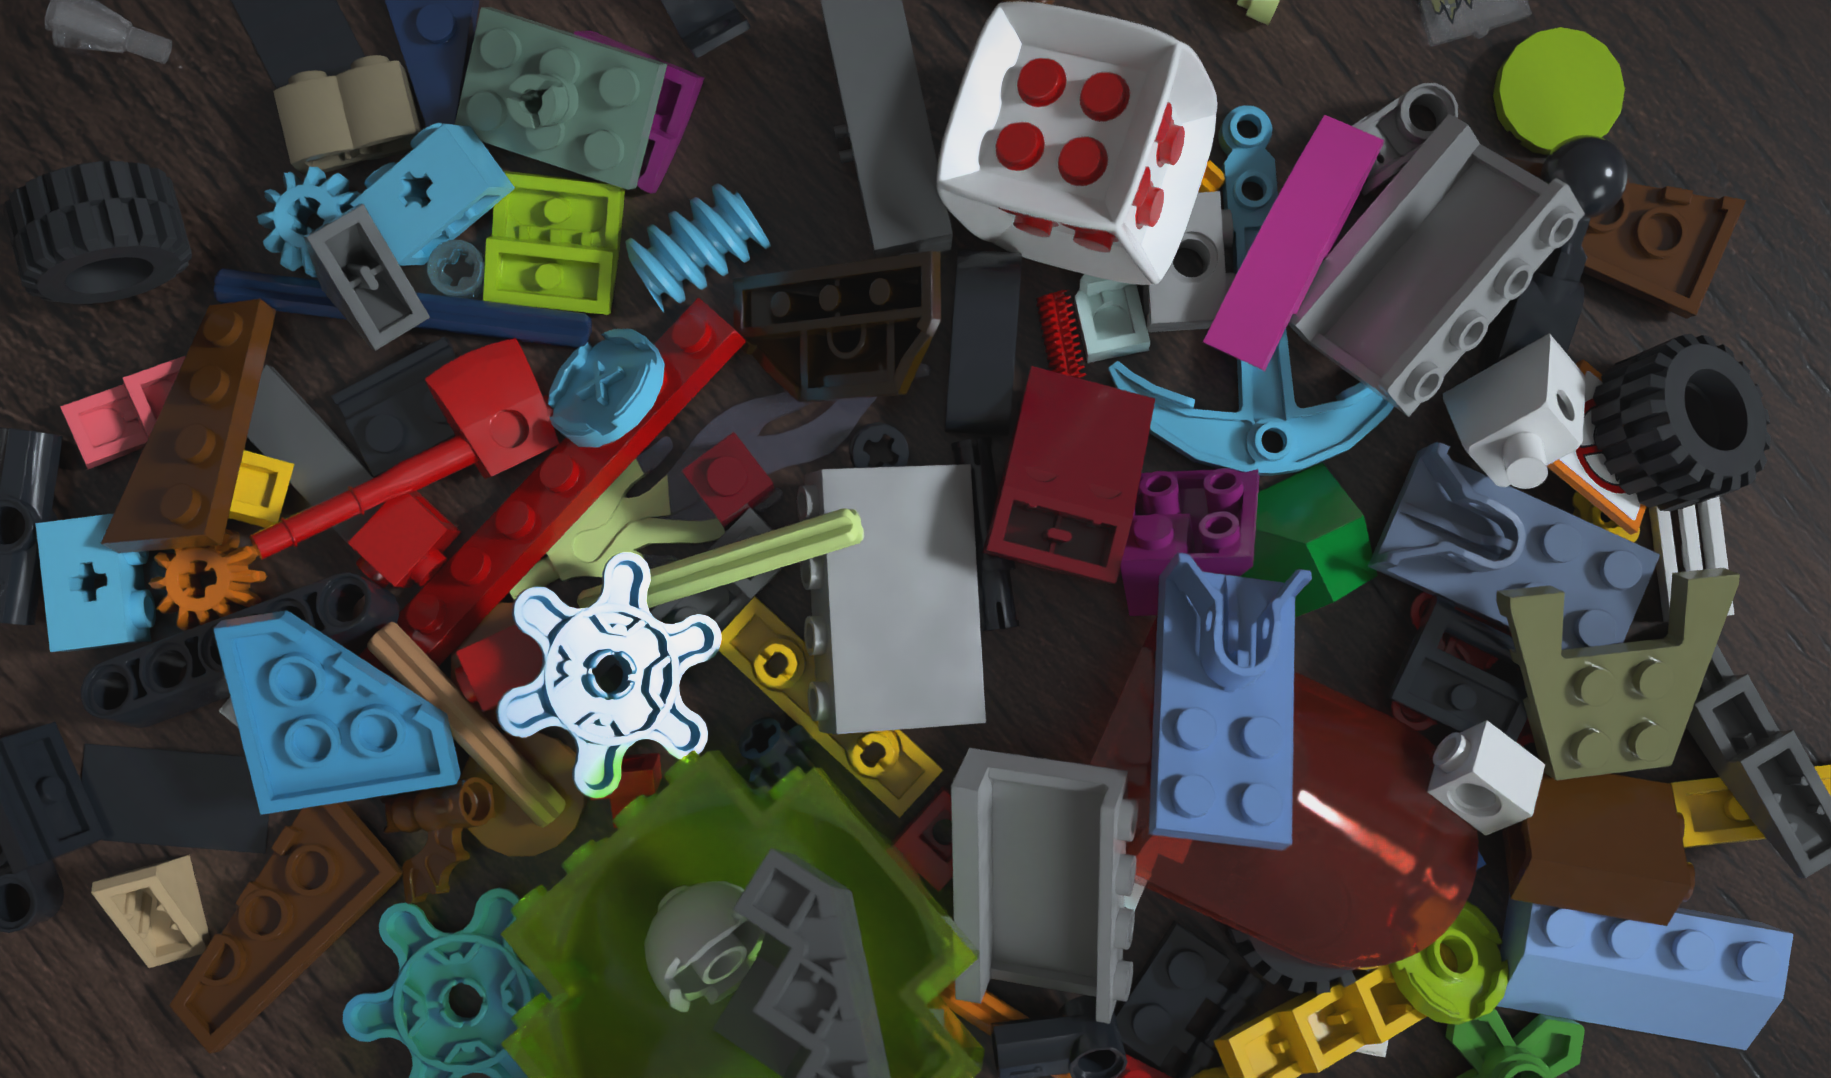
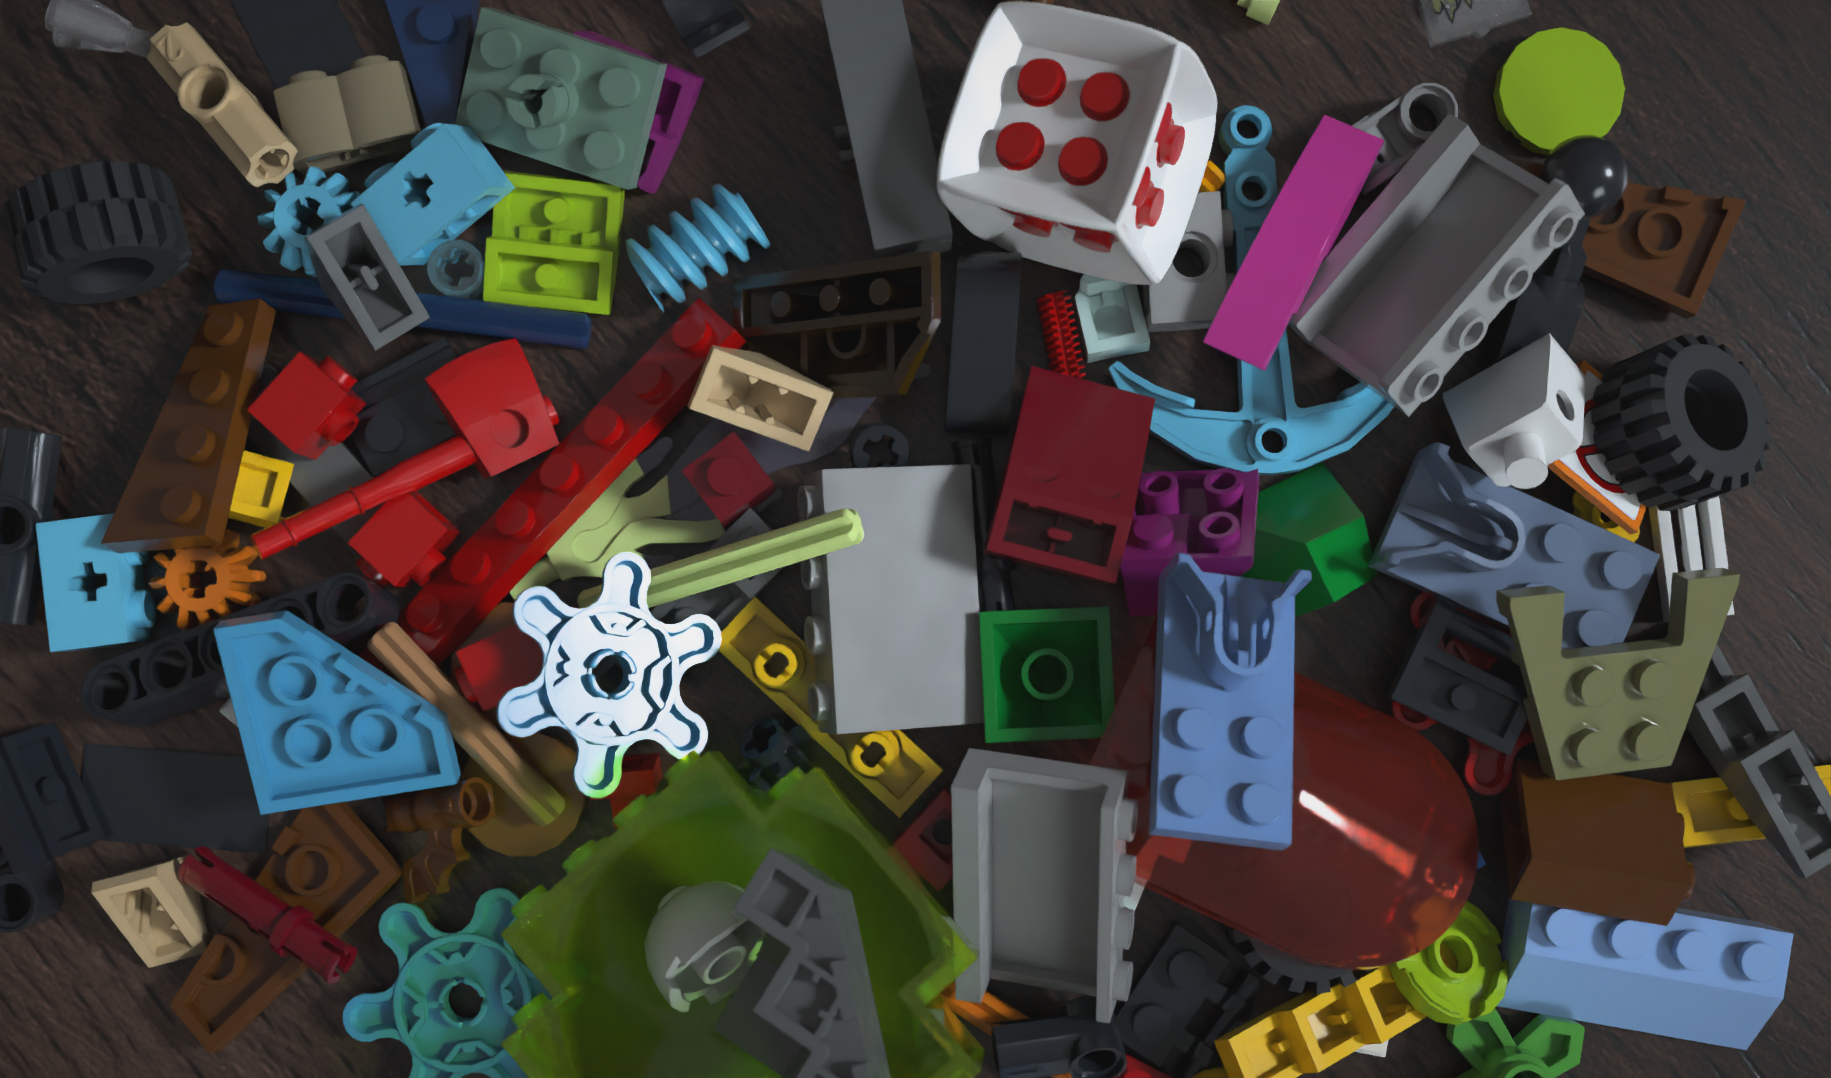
coral slope [60,356,185,470] -> none
medium azure tile [548,329,665,447] -> none
white brick [1427,720,1545,836] -> none
none -> tan piece [146,22,298,187]
none -> dark red pin [178,846,357,984]
none -> red brick [247,351,367,460]
none -> tan slope [687,345,834,452]
none -> green slope [978,606,1116,743]

